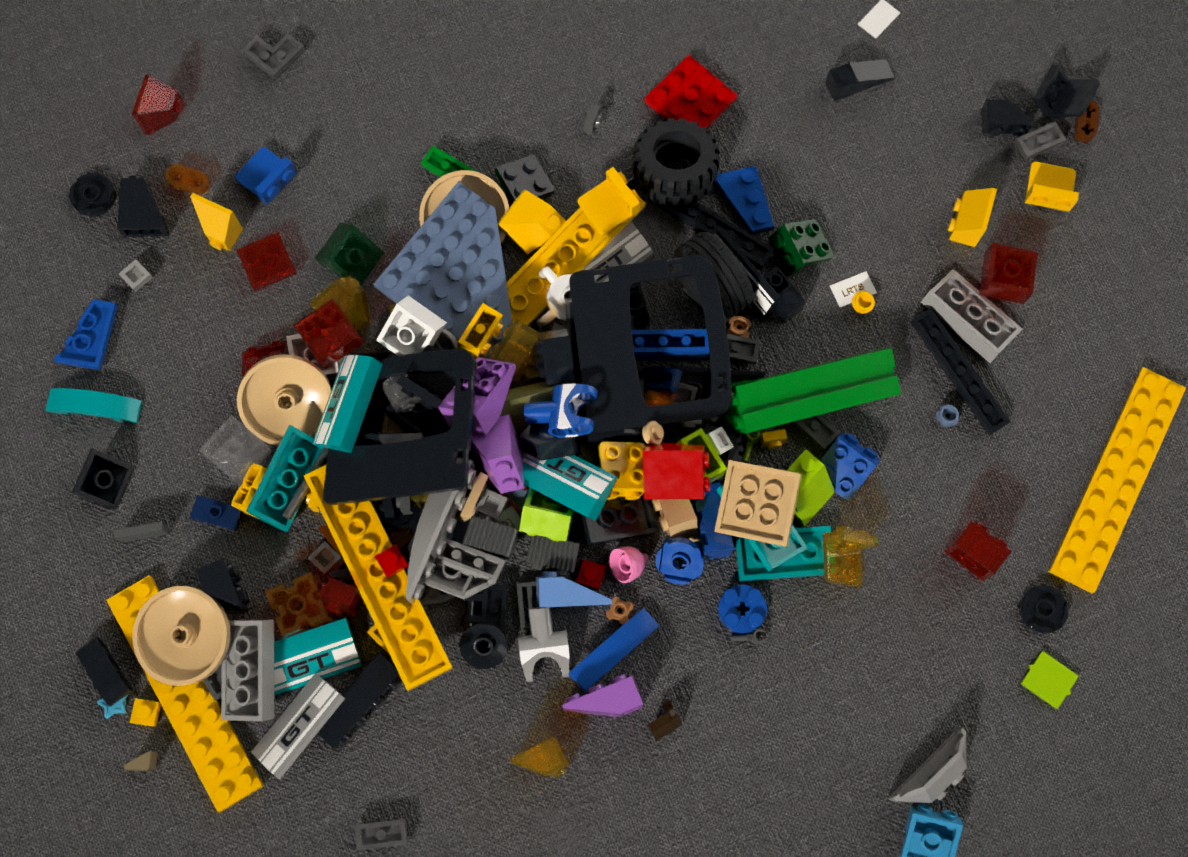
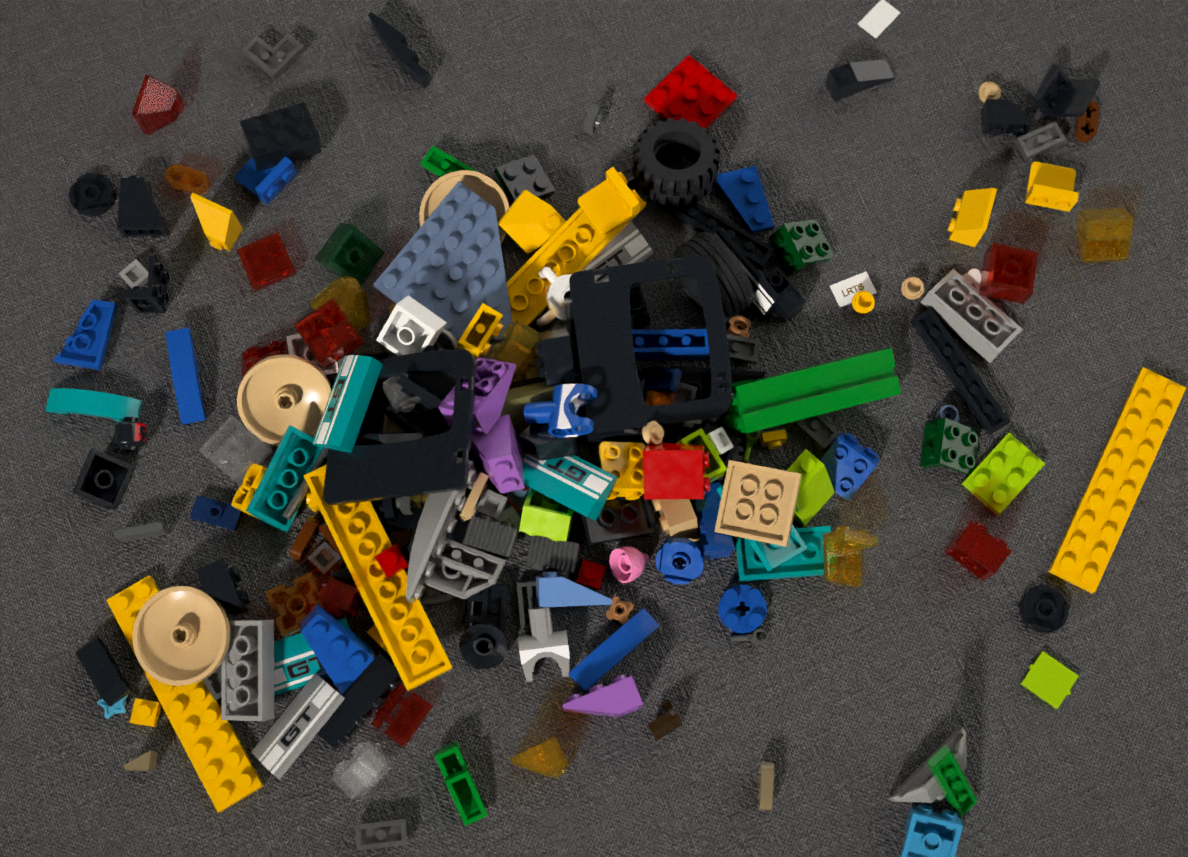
none -> black head [114,417,147,451]
none -> black bracket [124,254,170,314]
none -> blue slope [166,327,207,425]
none -> black brick [240,102,322,172]
none -> reddish brown beam [289,516,322,561]
none -> blue wedge [301,604,375,695]
none -> clear brick [331,741,396,801]
none -> black slope [368,12,431,88]
none -> clear red plate [371,683,434,748]
none -> green slope [434,741,488,826]
none -> dark tan beam [758,761,774,811]
none -> tan plate [901,277,924,300]
none -> dark green bracket [920,418,979,475]
none -> green tile [927,745,978,818]
none -> white sticker [962,268,990,295]
none -> lime plate [962,433,1045,516]
none -> tan plate [978,82,1001,103]
none -> clear yellow slope [1077,207,1134,263]

